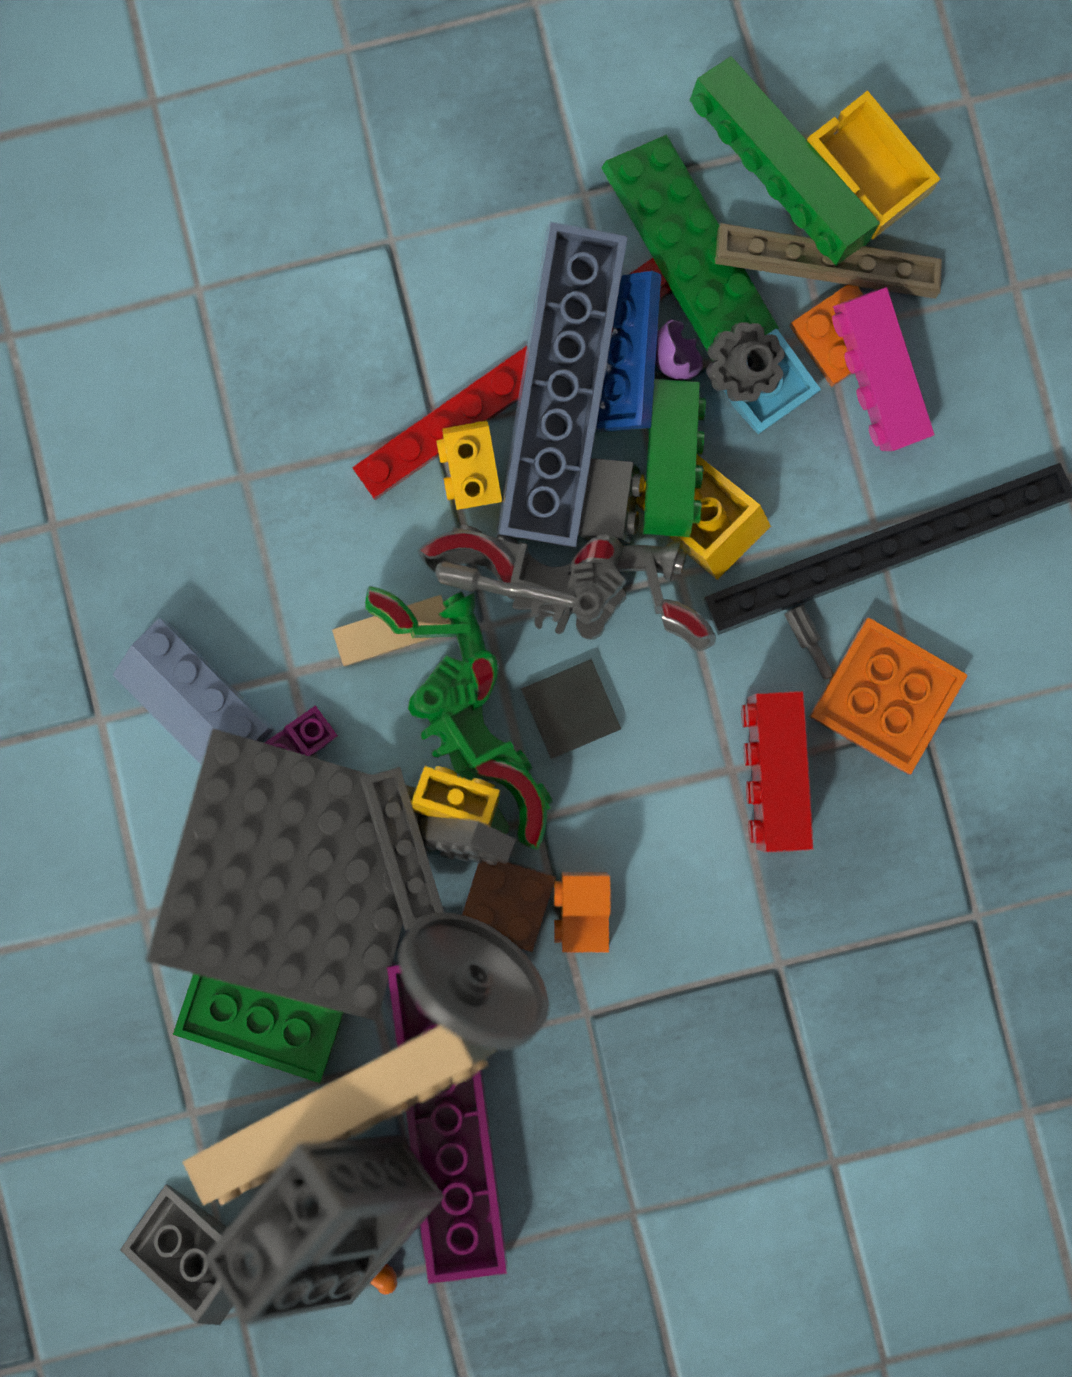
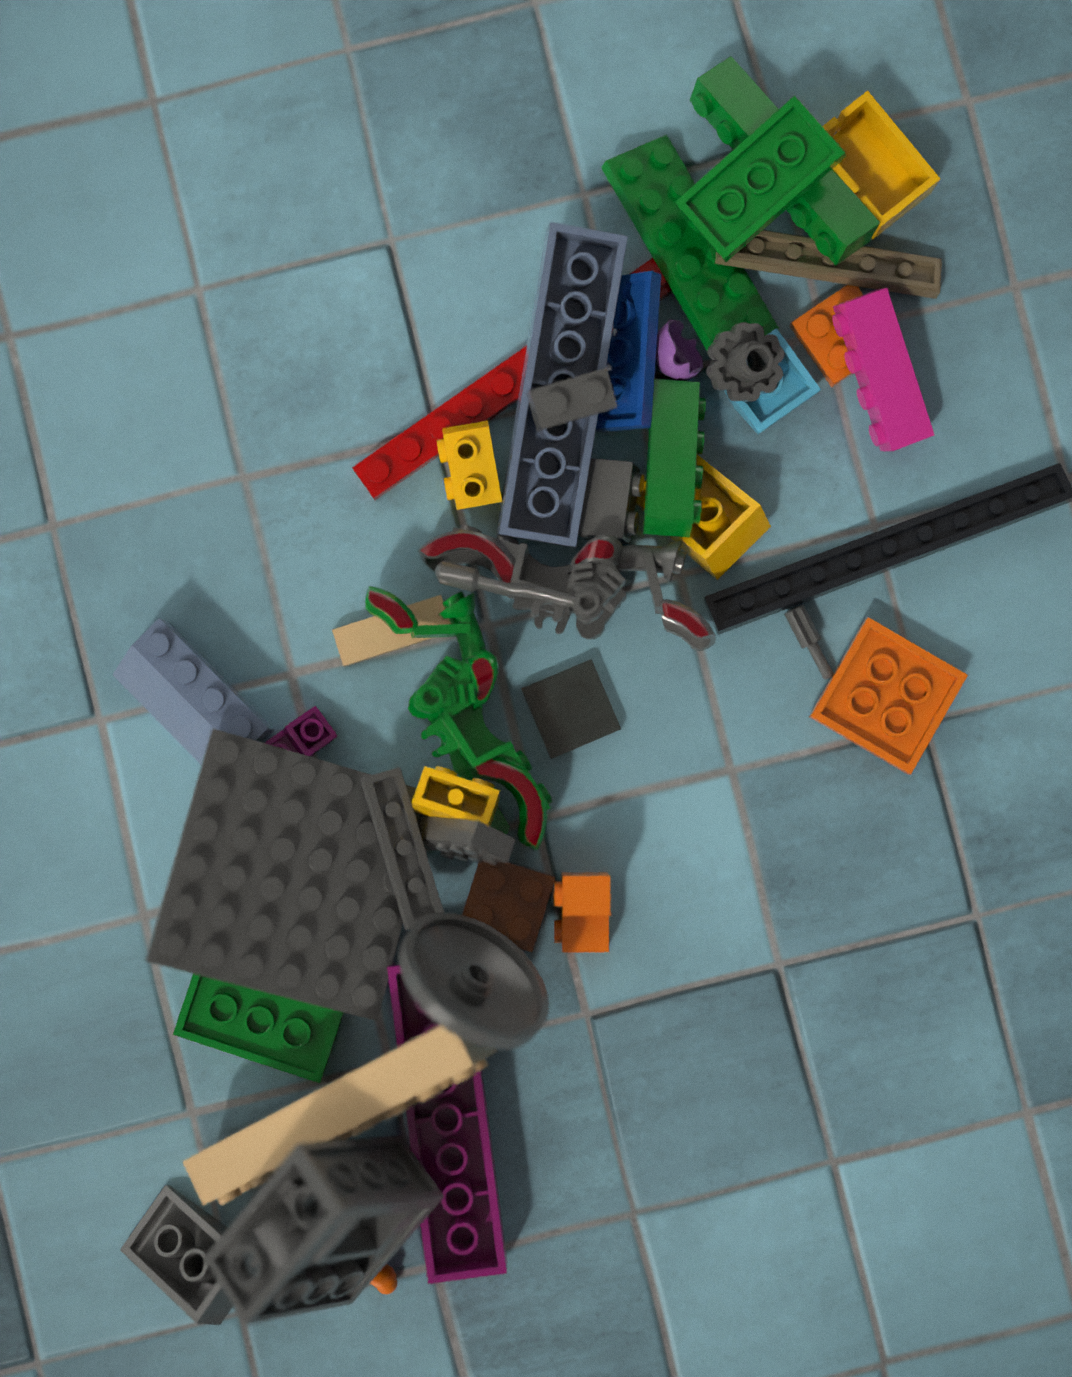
red brick [741,691,813,852] -> none
none -> dark grey brick [526,368,618,432]
none -> green plate [675,95,846,262]

